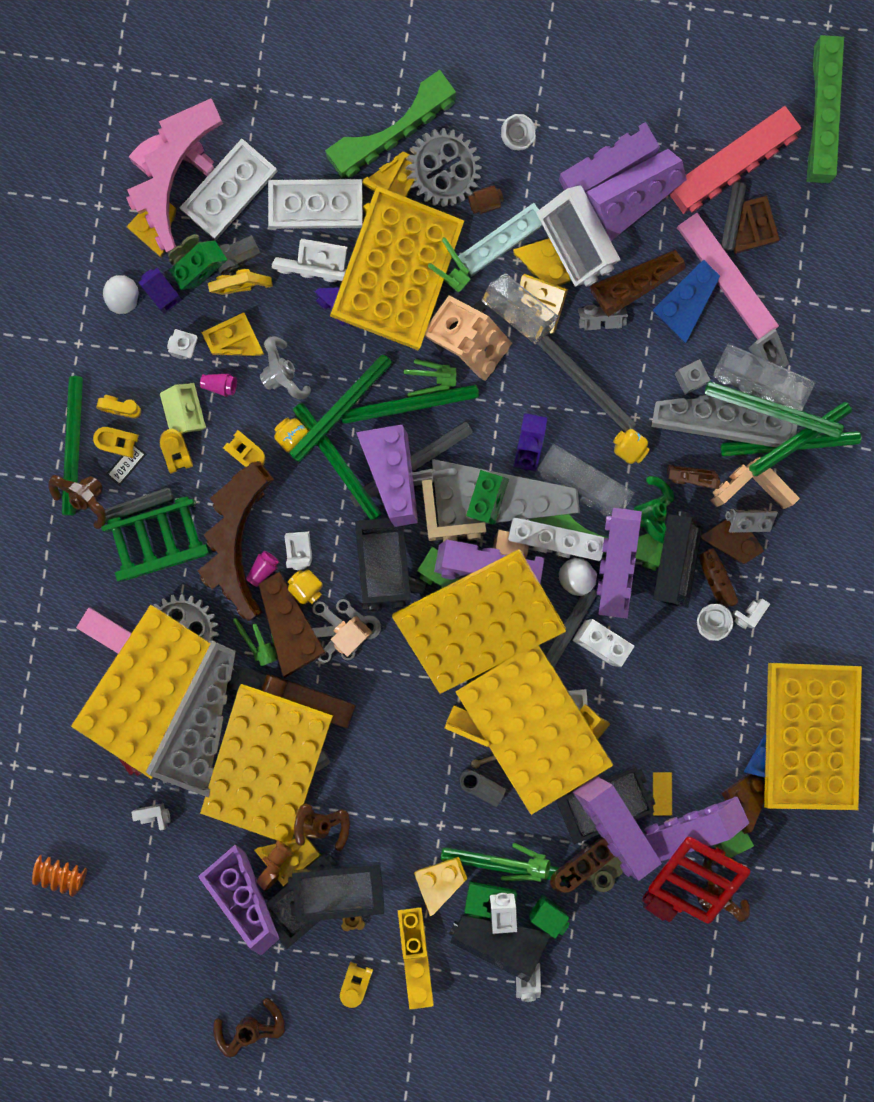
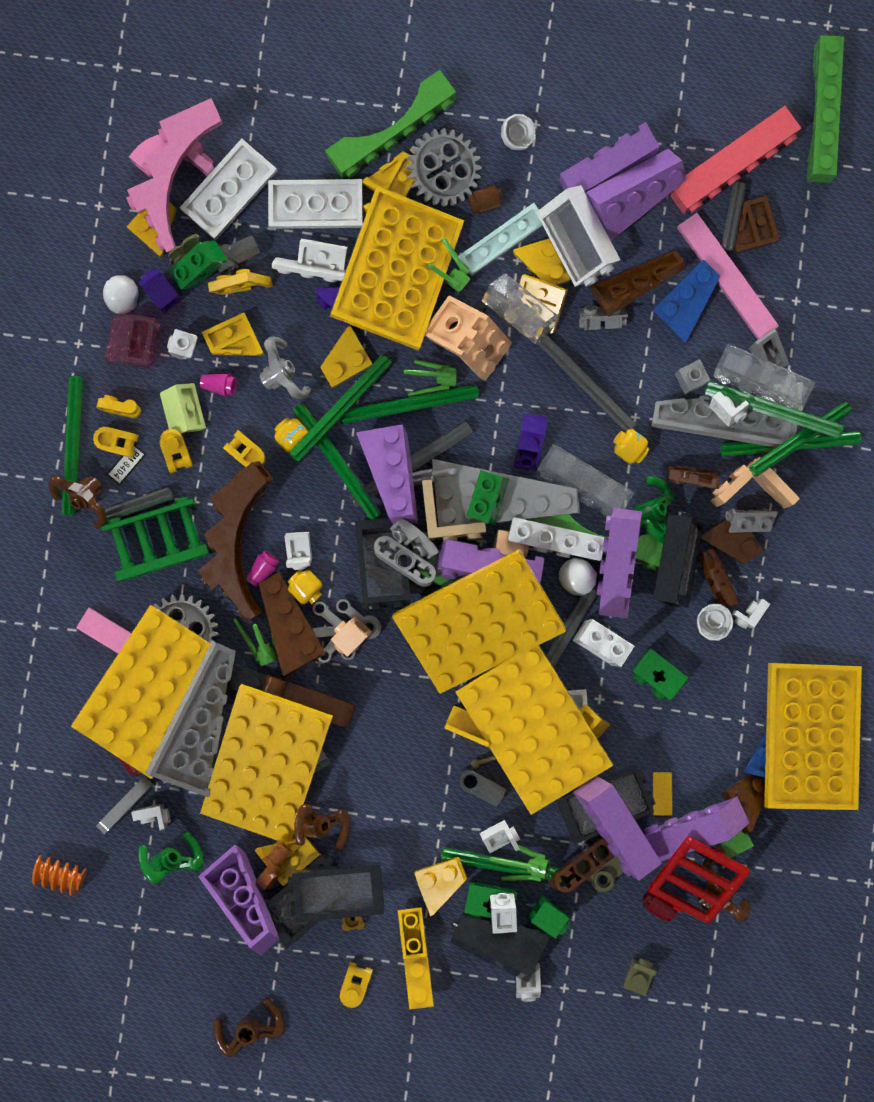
none -> light grey beam [96,776,154,835]
none -> clear pink slope [105,314,160,370]
none -> green piece [138,832,204,884]
none -> yellow wing [320,326,372,389]
none -> light grey beam [374,536,436,586]
none -> light grey slope [390,518,439,561]
none -> white bracket [479,820,520,853]
none -> olive bracket [622,958,657,996]
none -> green brick [630,648,688,701]
none -> white bracket [709,391,749,427]

